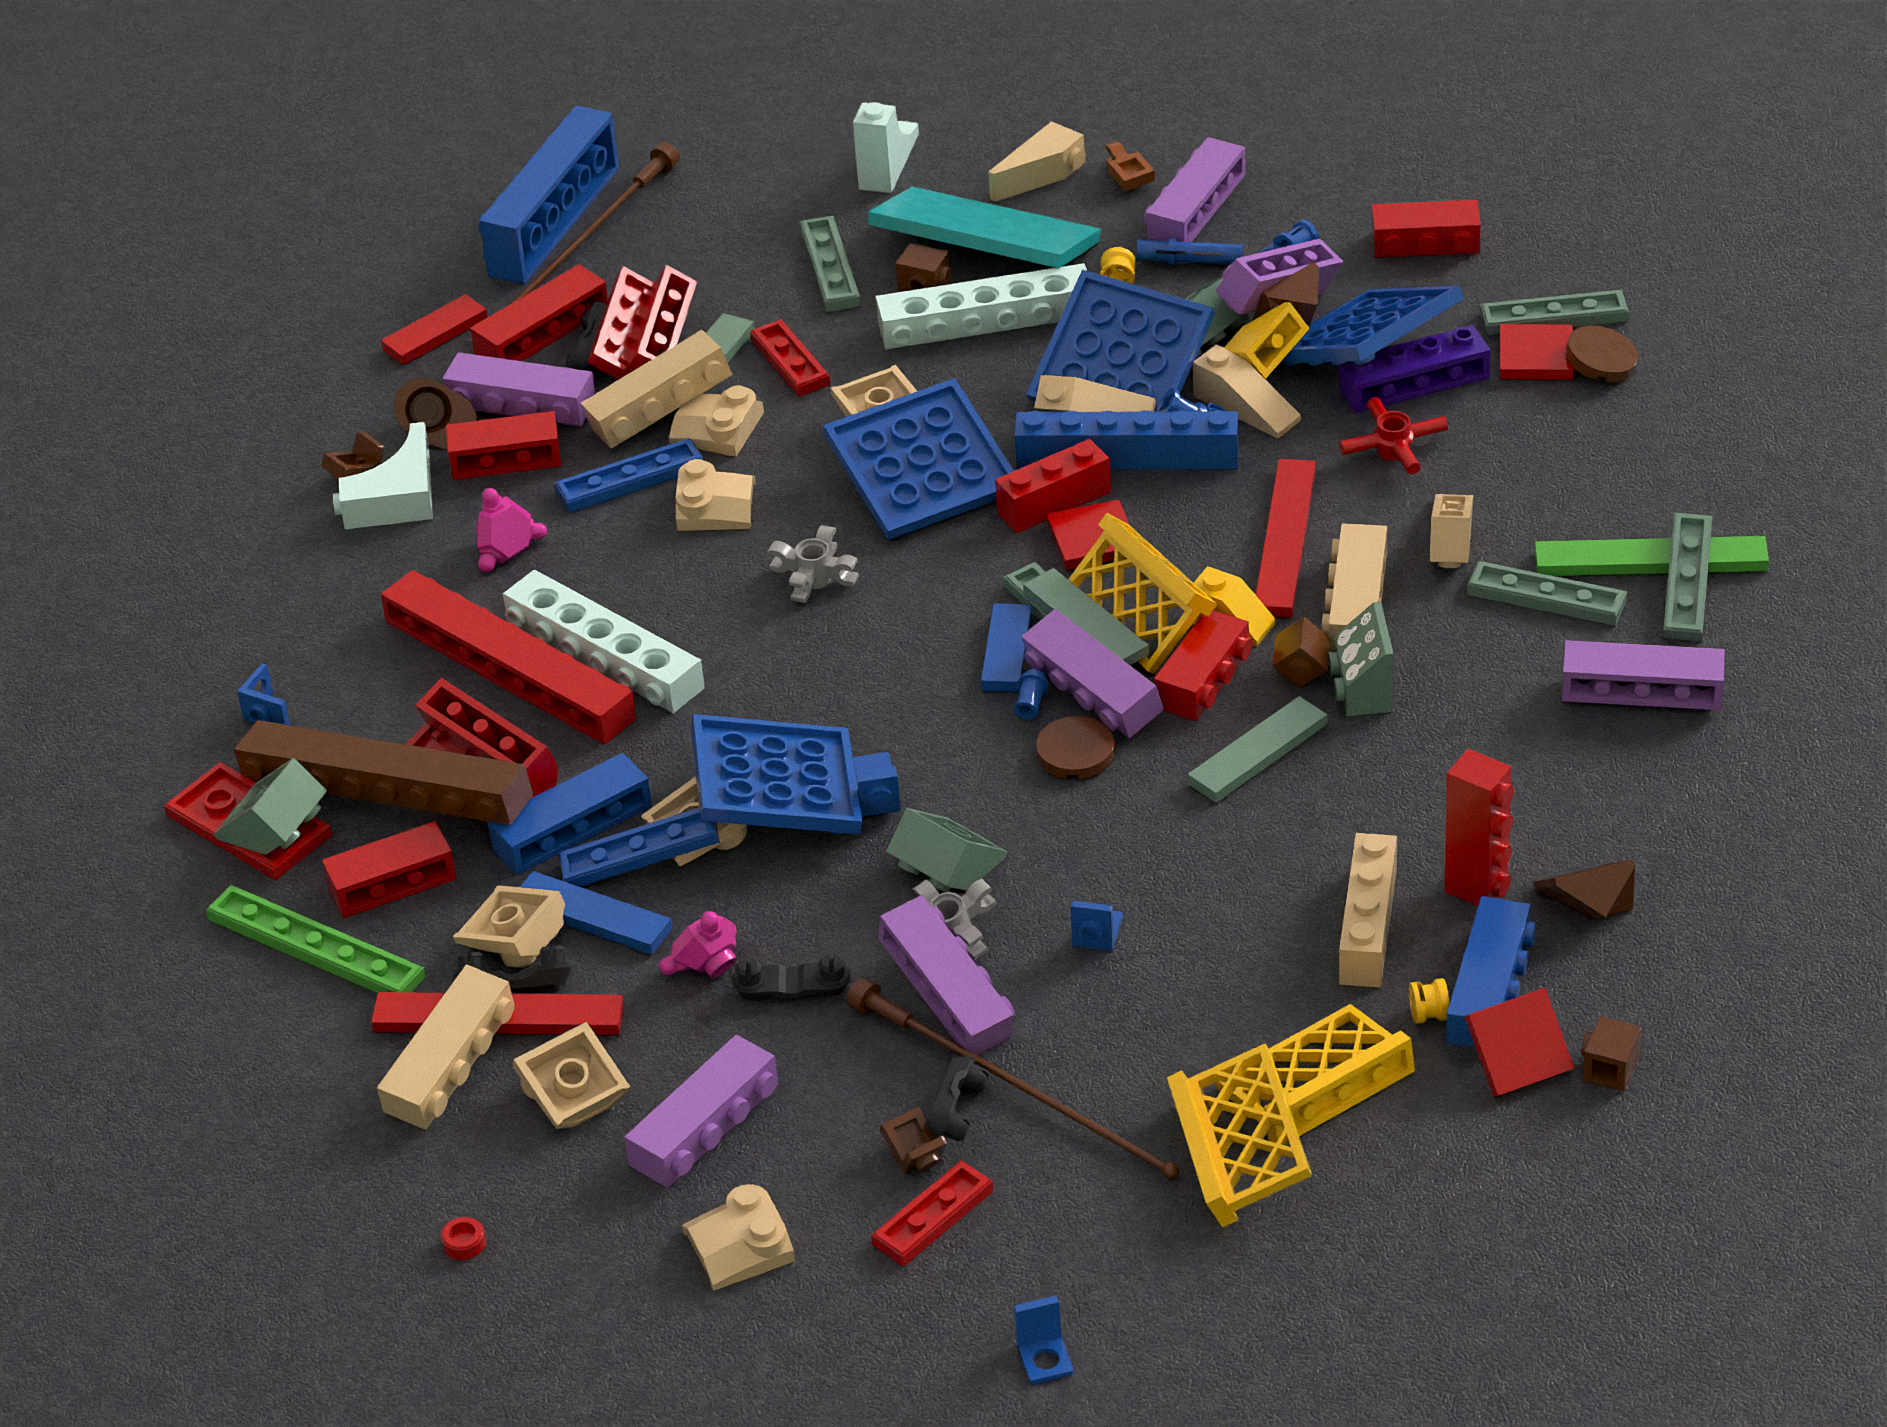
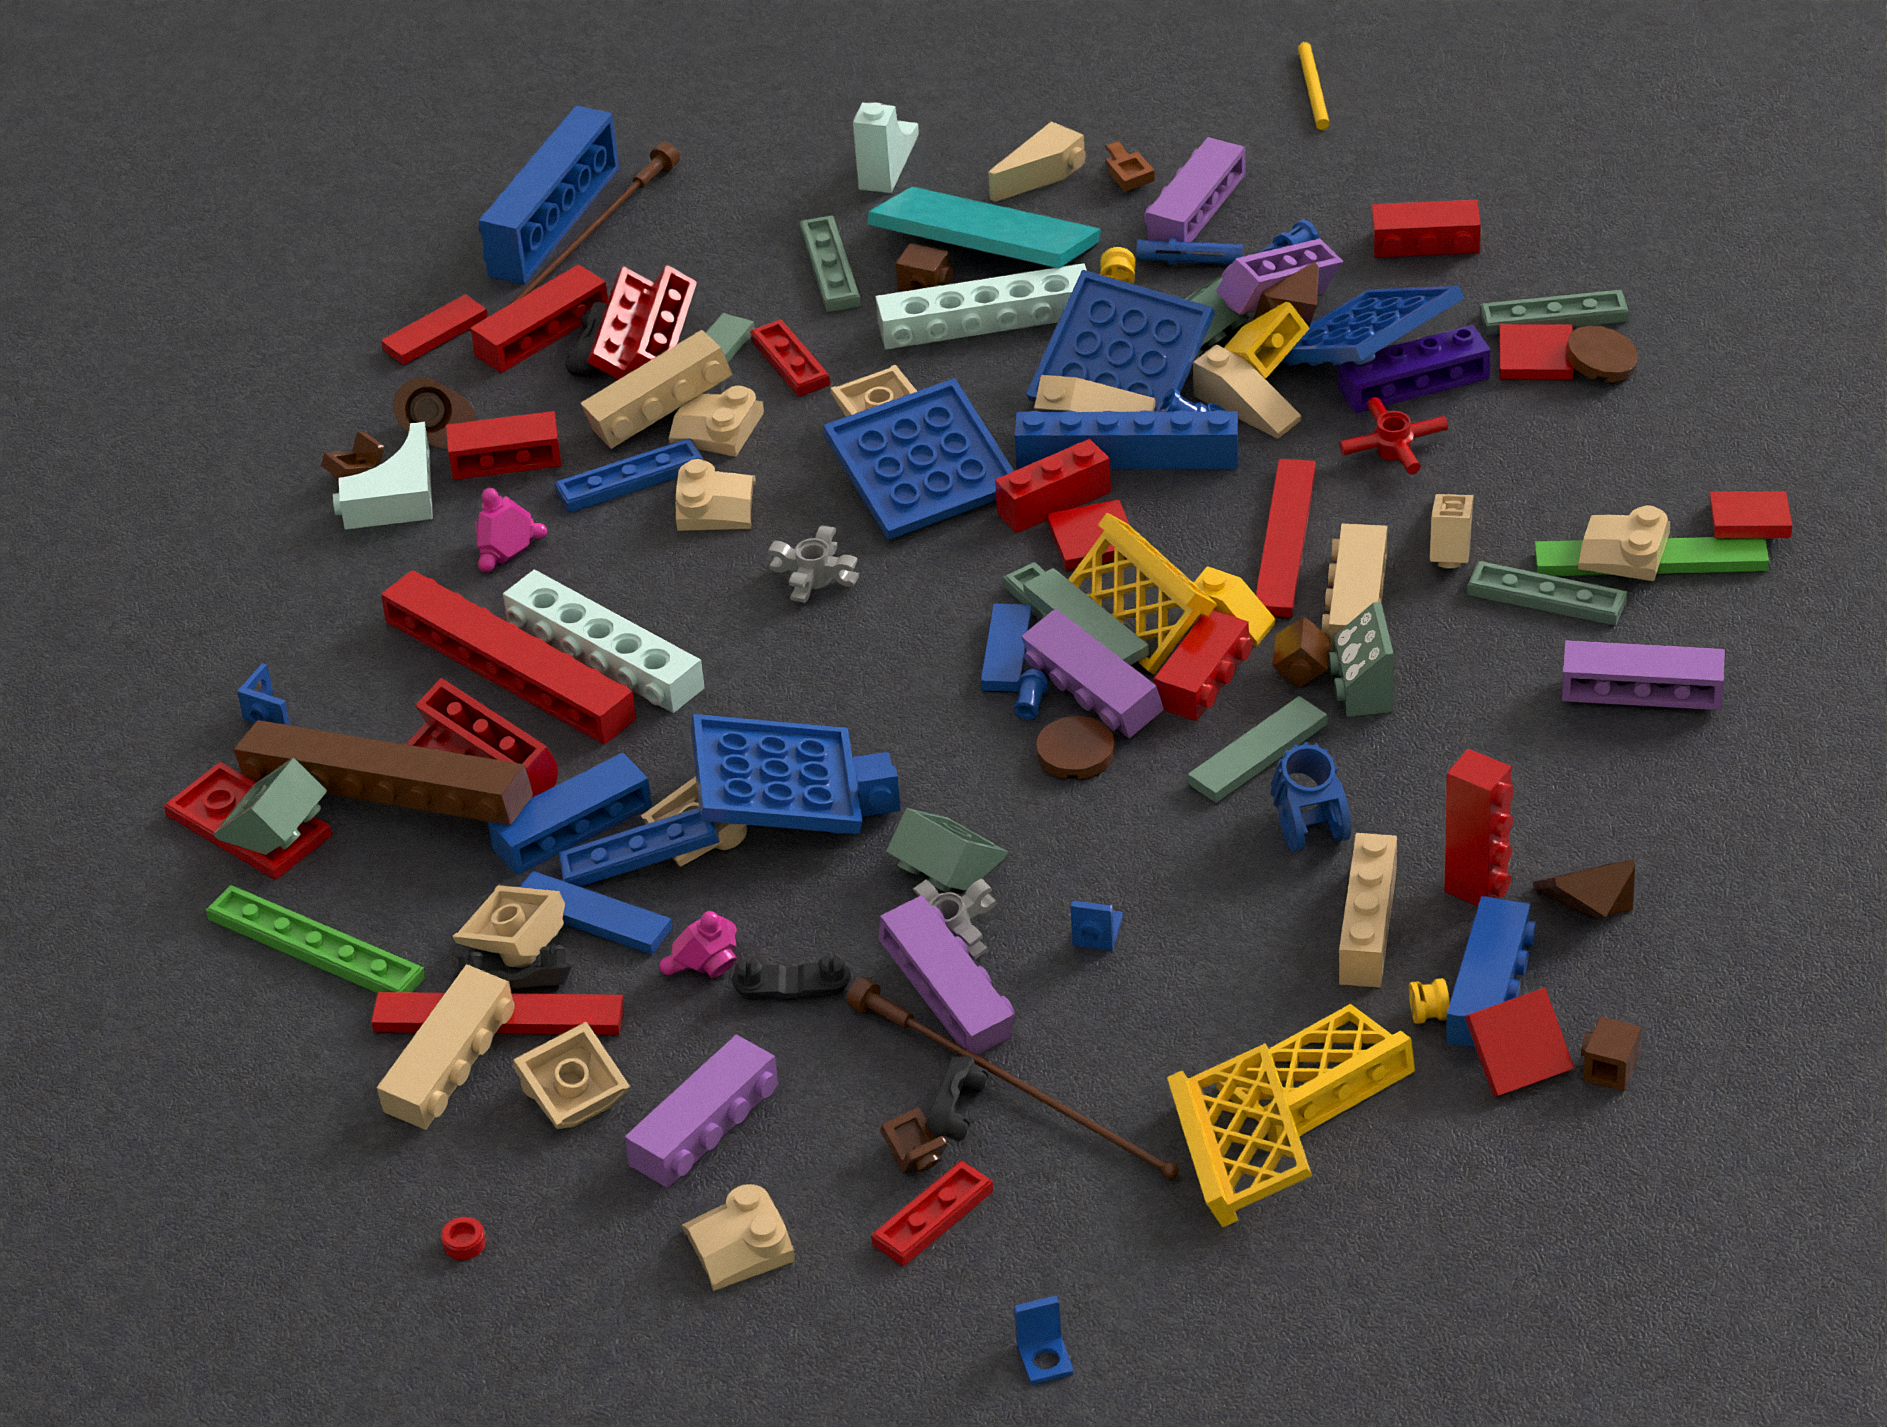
red brick [322,821,457,919] -> none
medium lavender brick [442,352,595,426] -> none
sand green tile [1663,513,1712,641] -> none
none -> blue piece [1270,742,1351,852]
none -> yellow bar [1298,42,1330,130]
none -> tan slope [1578,505,1670,581]
none -> red tile [1709,492,1792,538]

